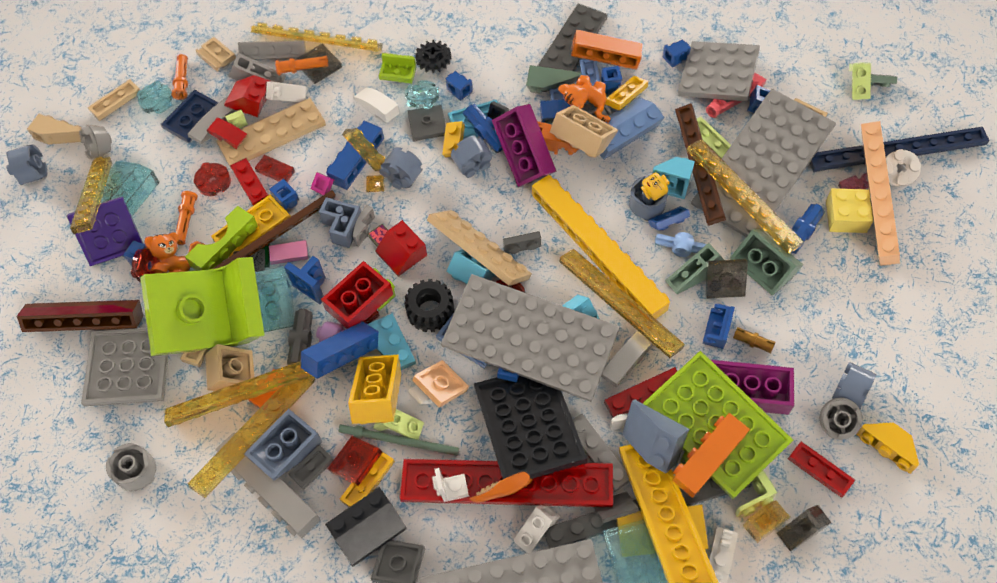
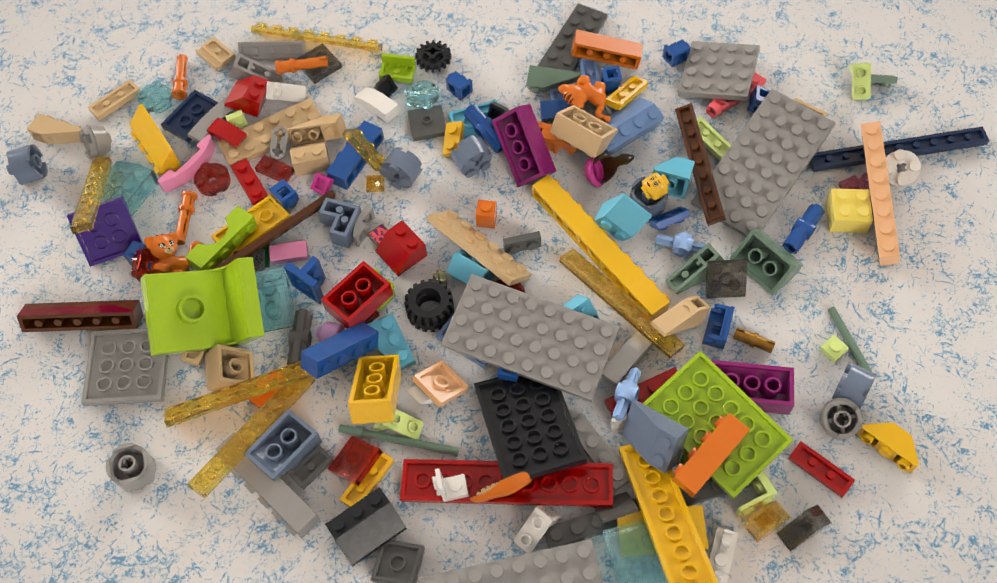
clear yellow plate [686,139,804,254] -> none
none -> yellow slope [129,104,181,176]
none -> bright pink slope [157,134,216,192]
none -> light grey beam [270,126,288,161]
none -> tan slope [287,113,346,145]
none -> tan slope [290,141,330,177]
none -> black tile [374,74,398,97]
none -> olive plate [433,269,447,285]
none -> orange brick [476,200,497,229]
none -> piece [583,153,634,187]
none -> medium azure slope [594,193,652,242]
none -> light blue axle [612,367,641,421]
none -> tan slope [651,295,711,337]
none -> yellowish green plate [819,335,849,363]
none -> sand green bar [828,307,872,371]

